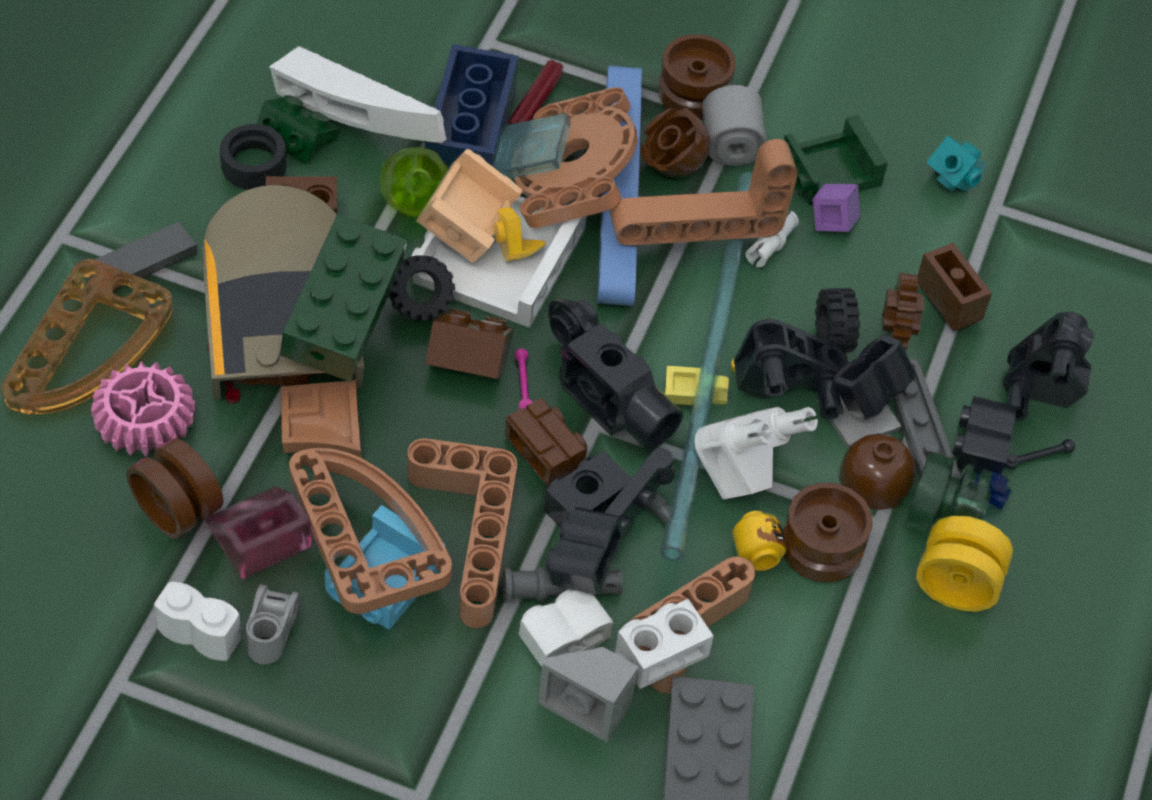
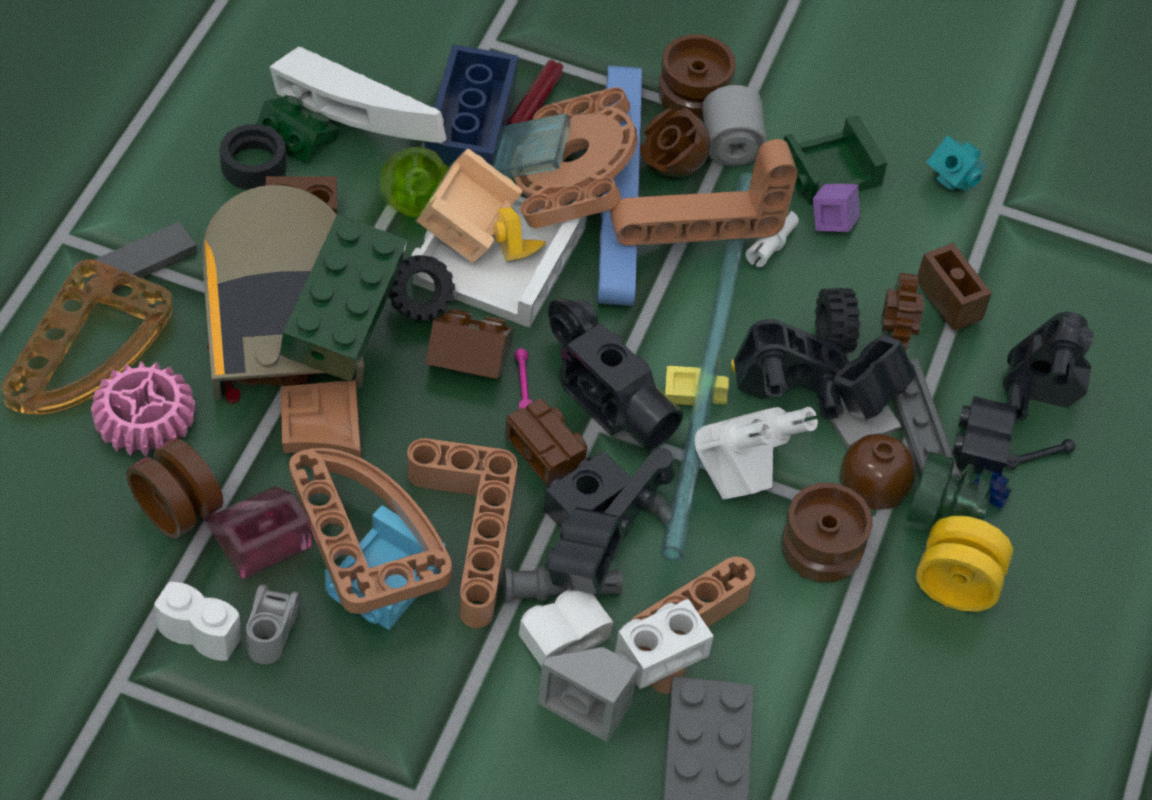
yellow head [732,511,787,571] -> none

